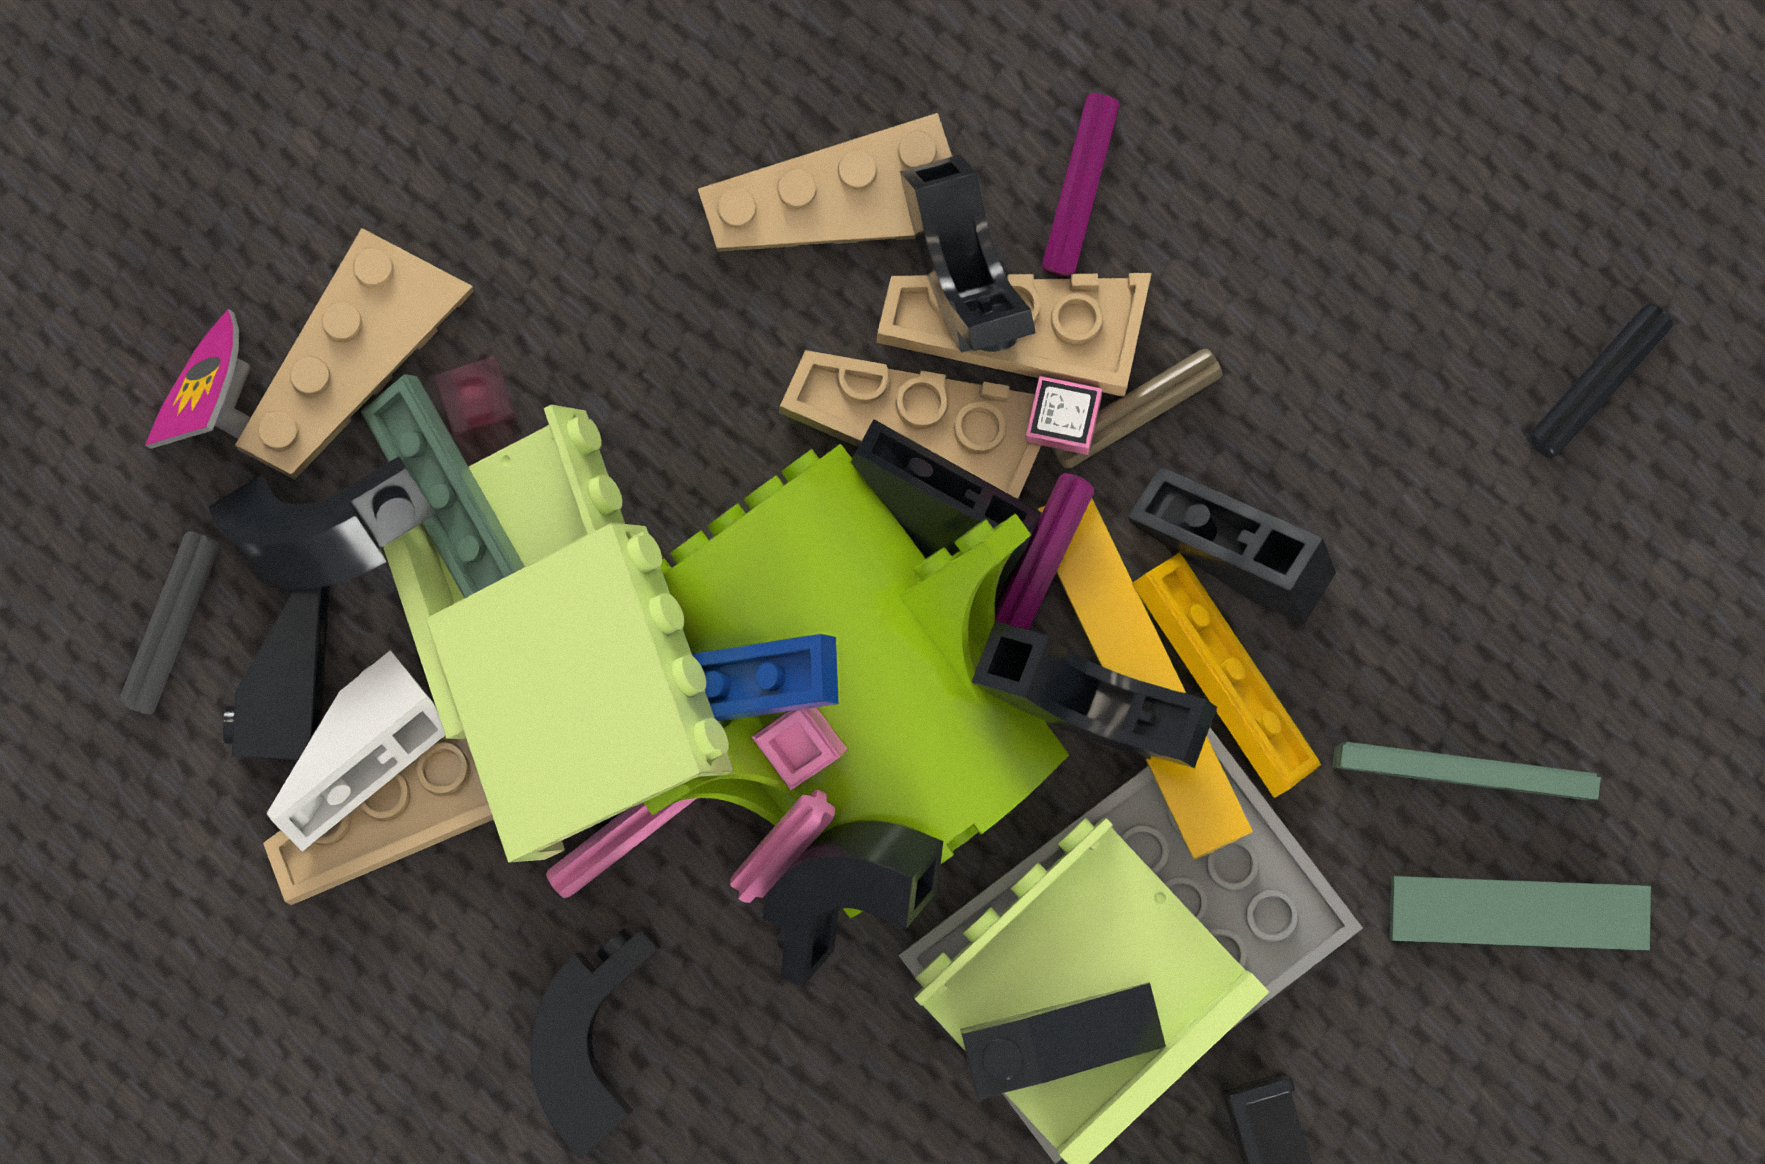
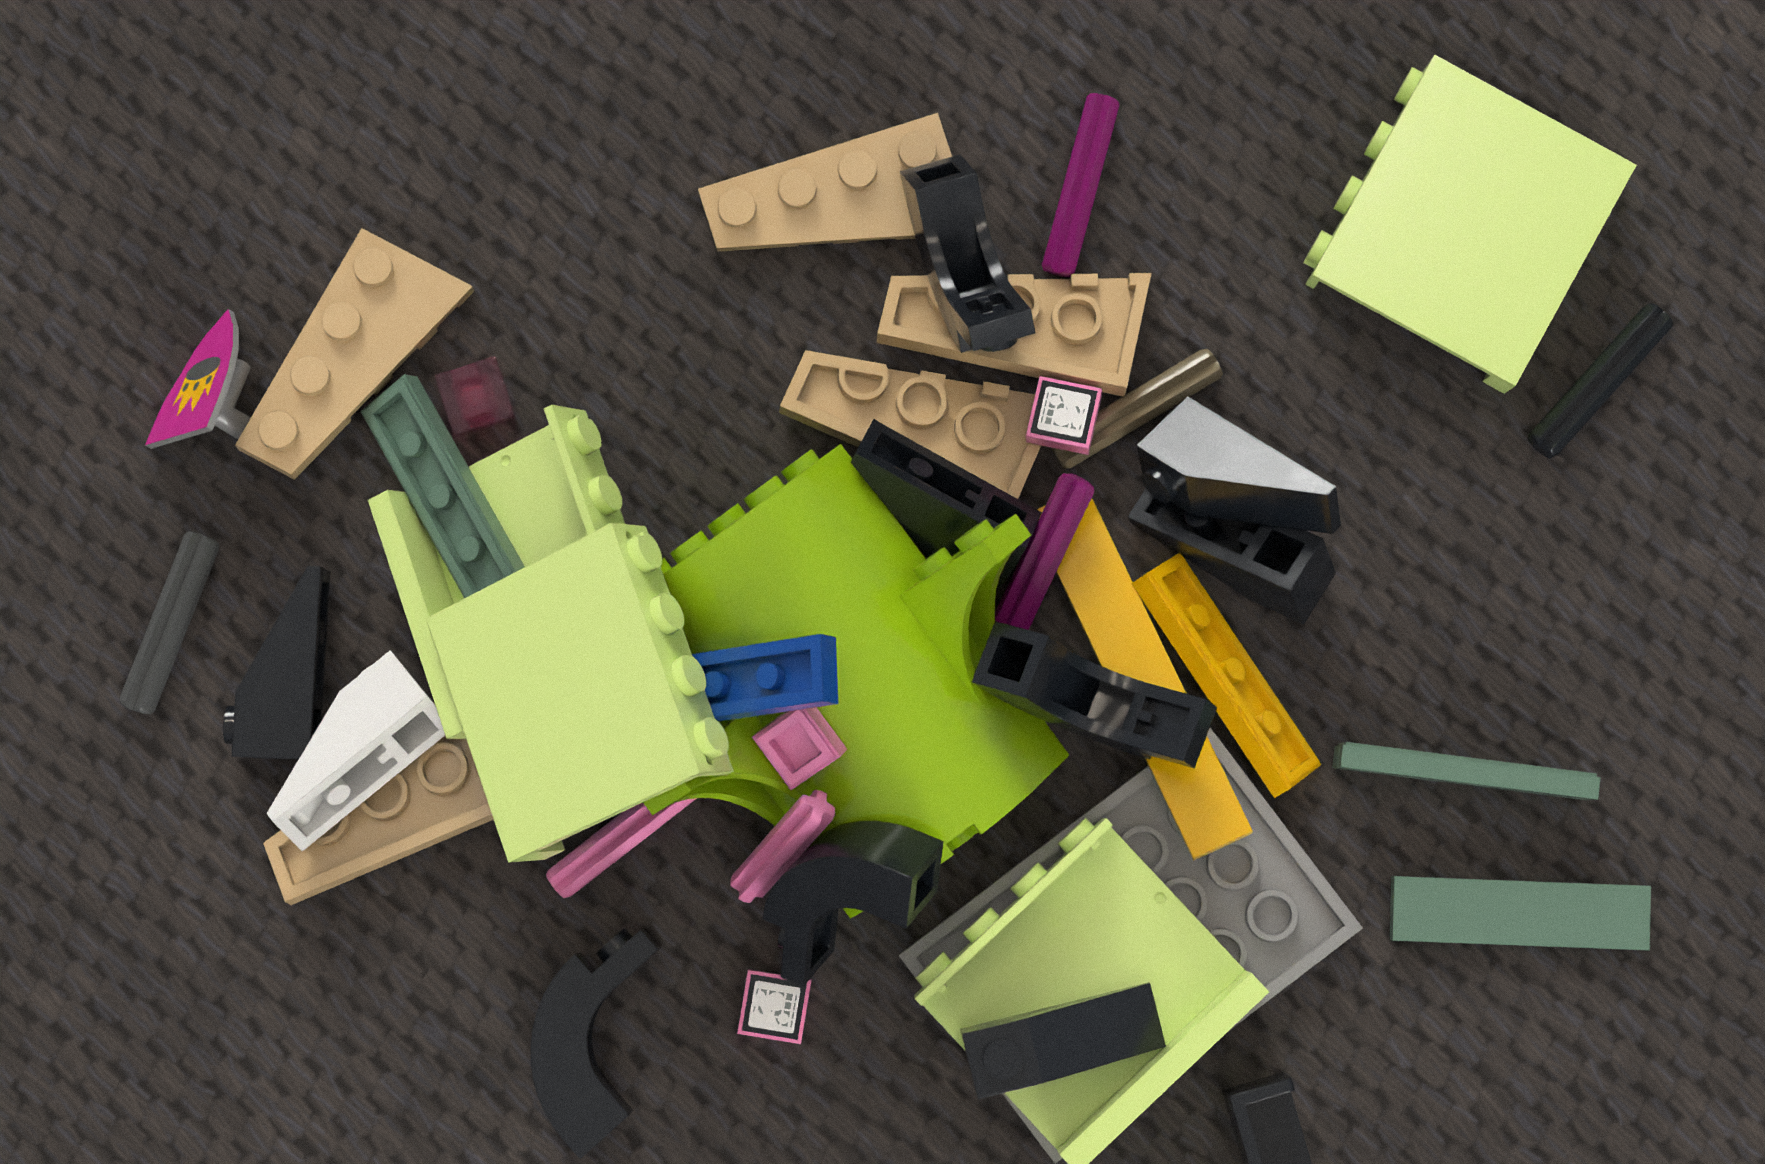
black arch [208,456,436,590] -> none
none -> tile [737,969,812,1044]
none -> slope [1136,396,1341,534]
none -> yellowish green panel [1303,55,1637,394]

